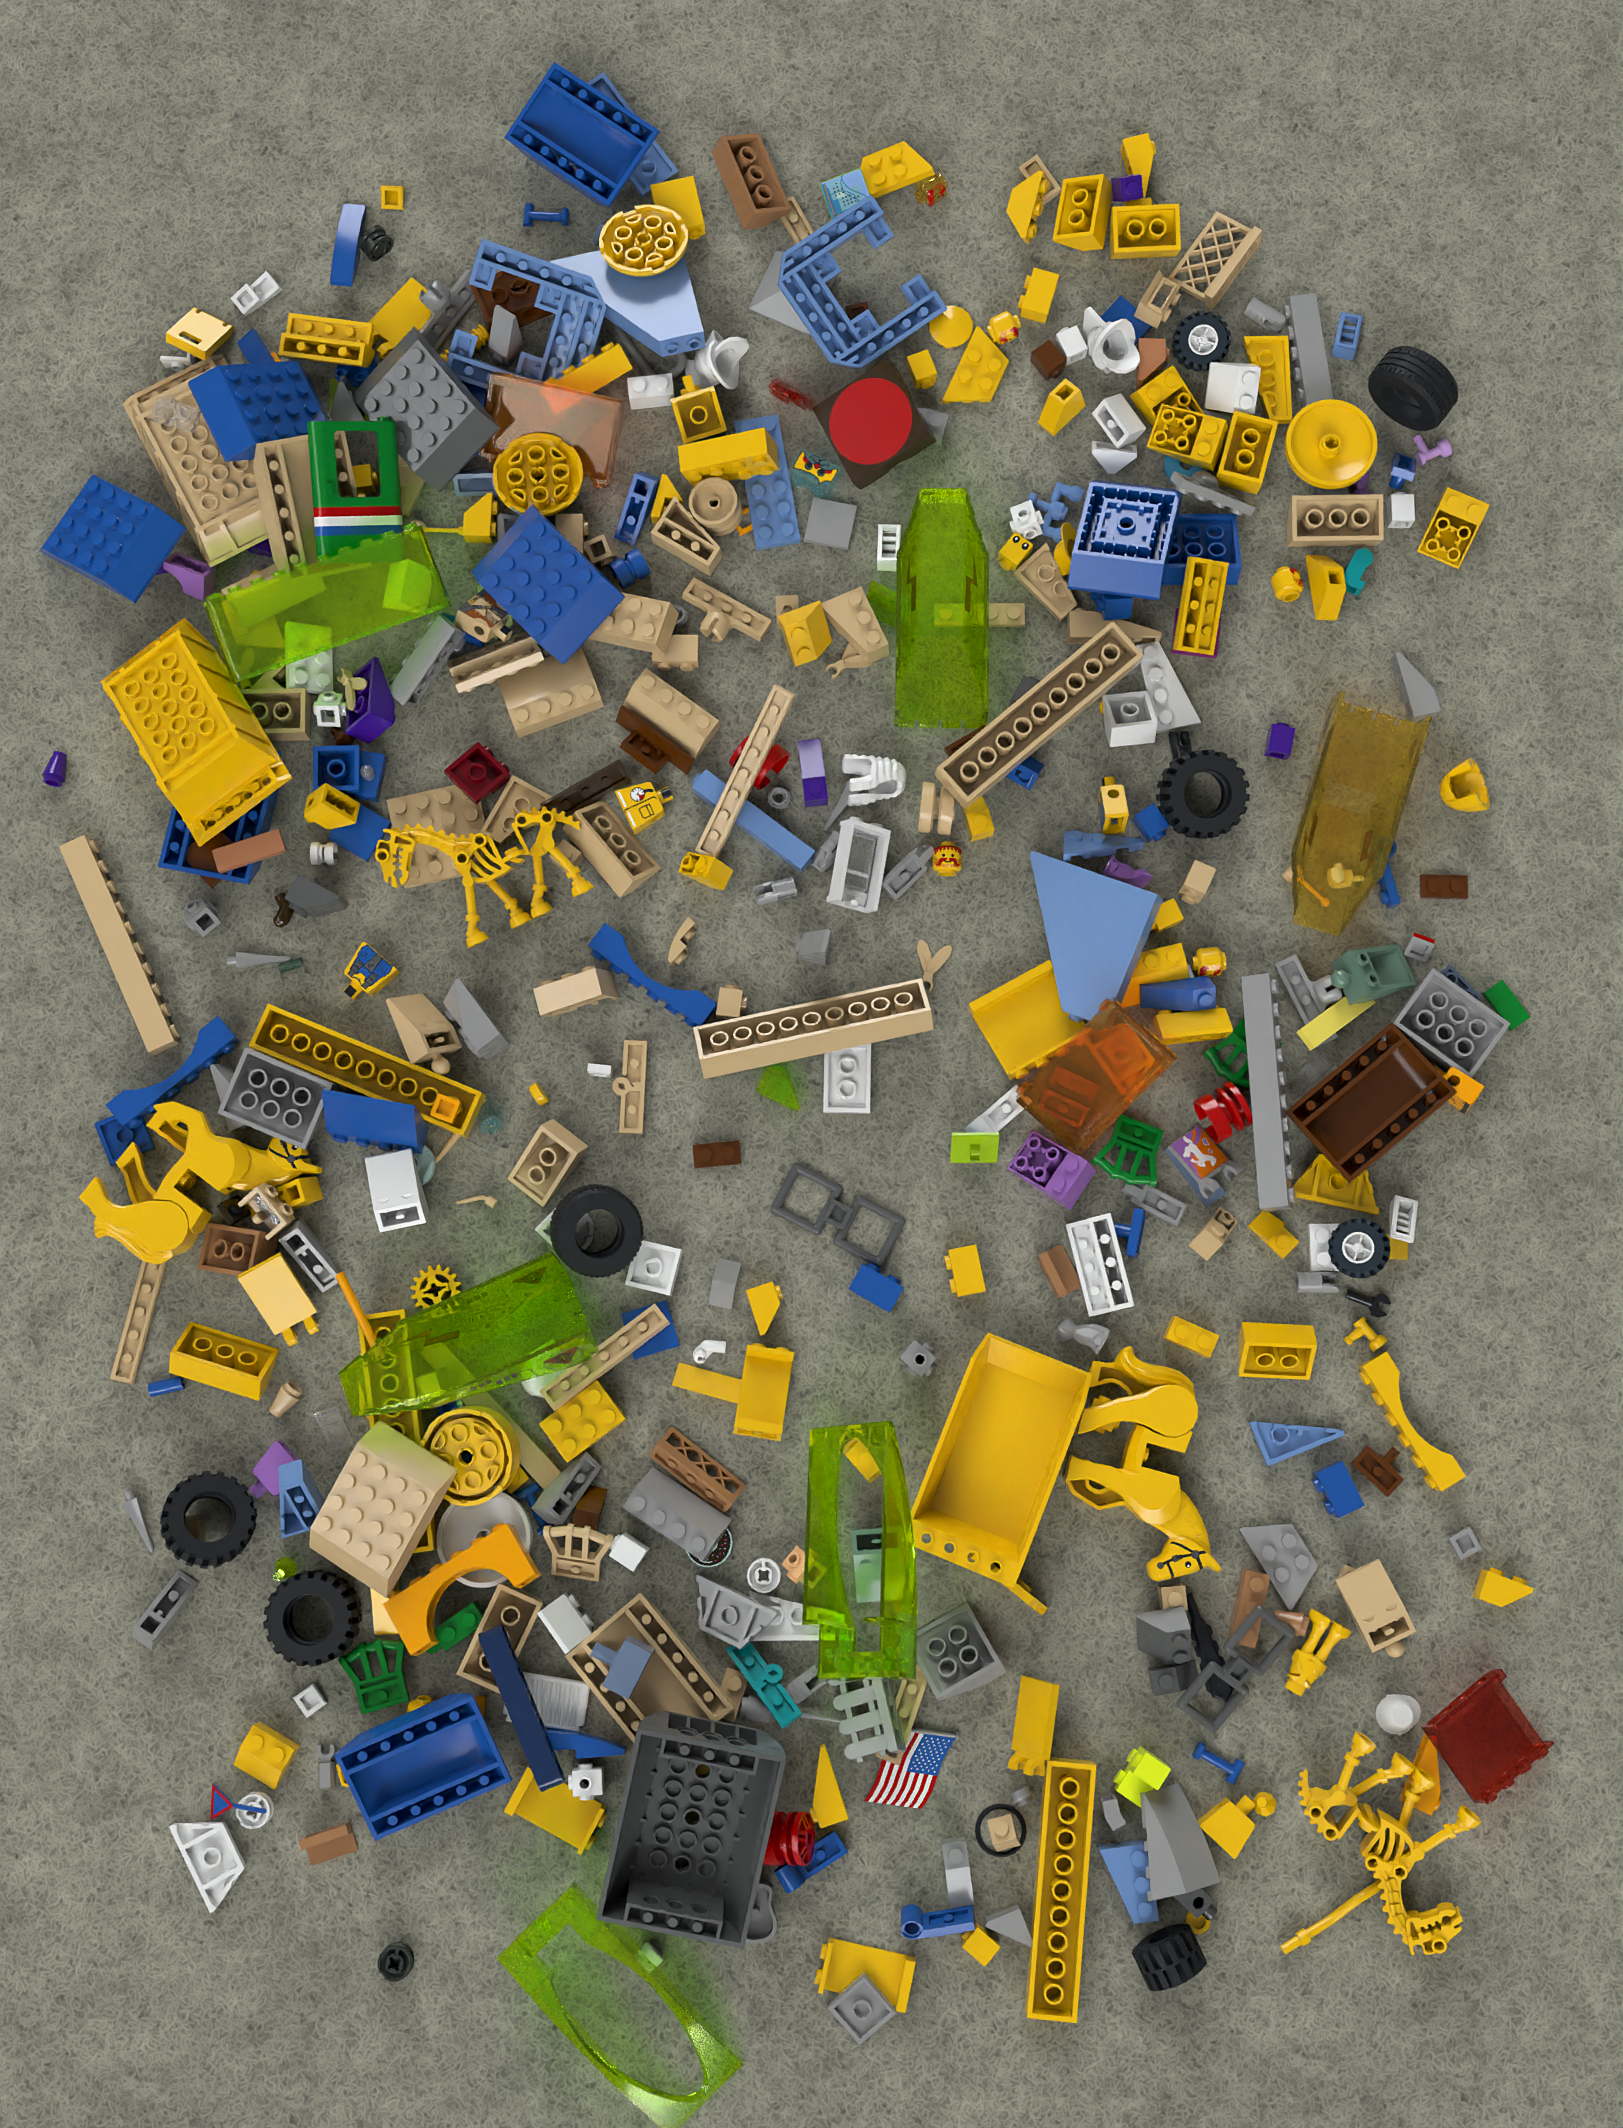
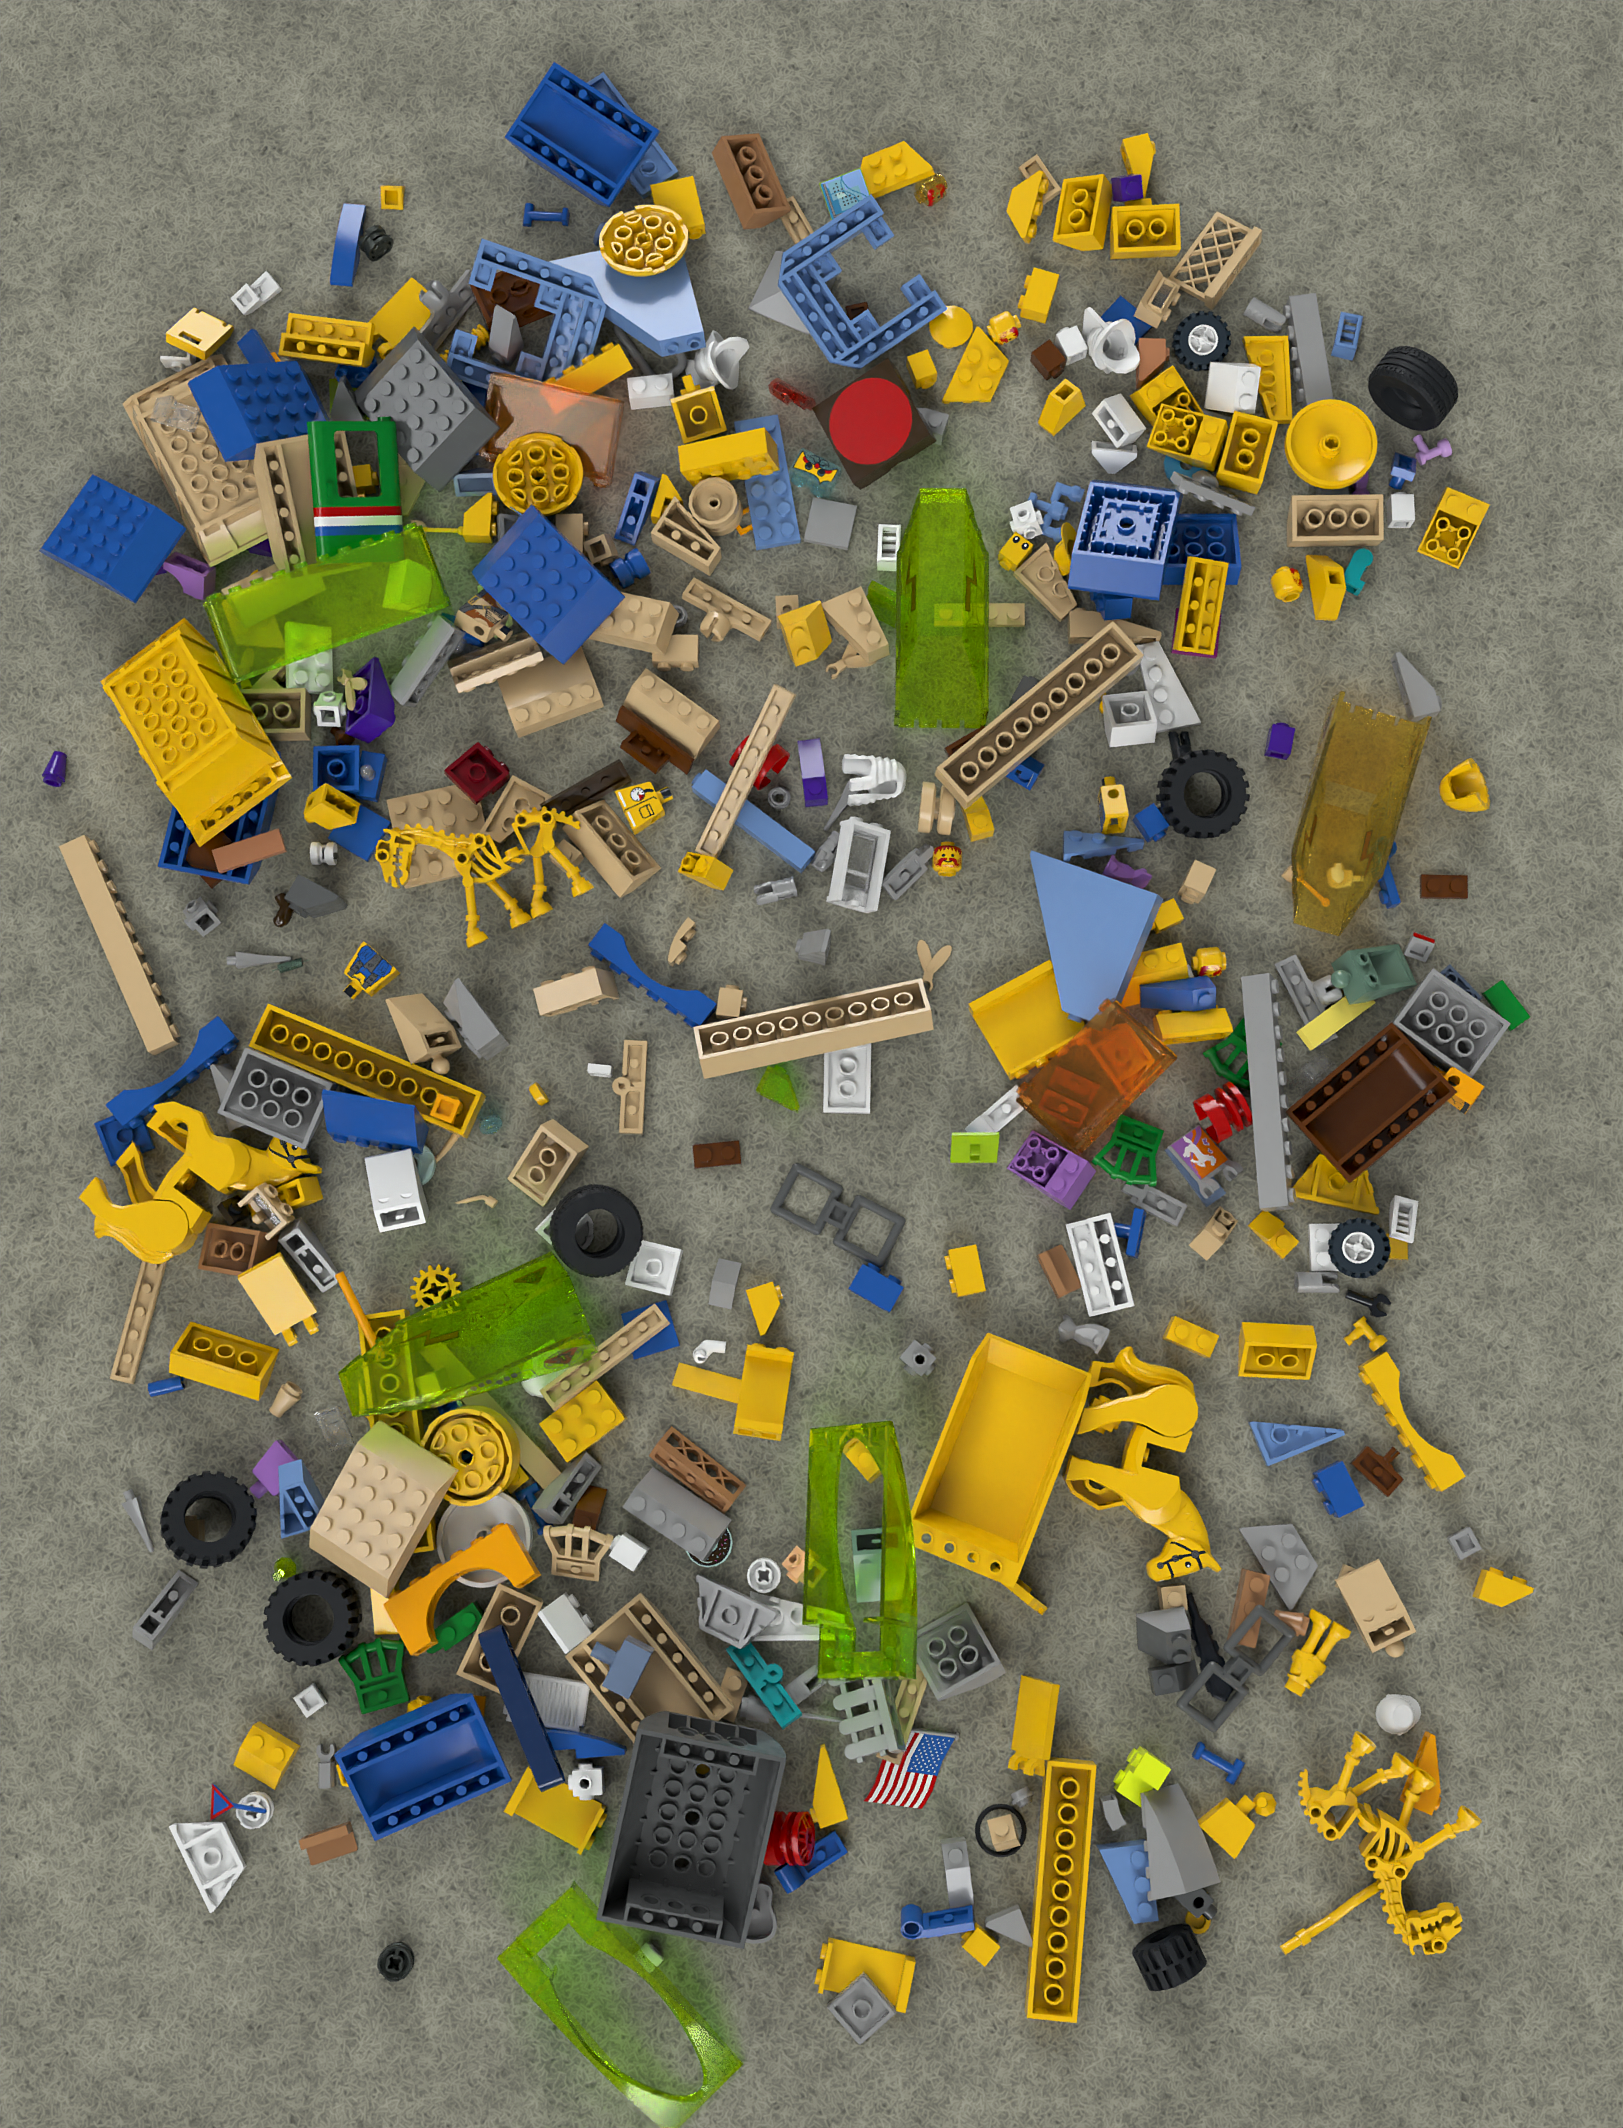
clear red panel [1421,1669,1555,1804] -> none

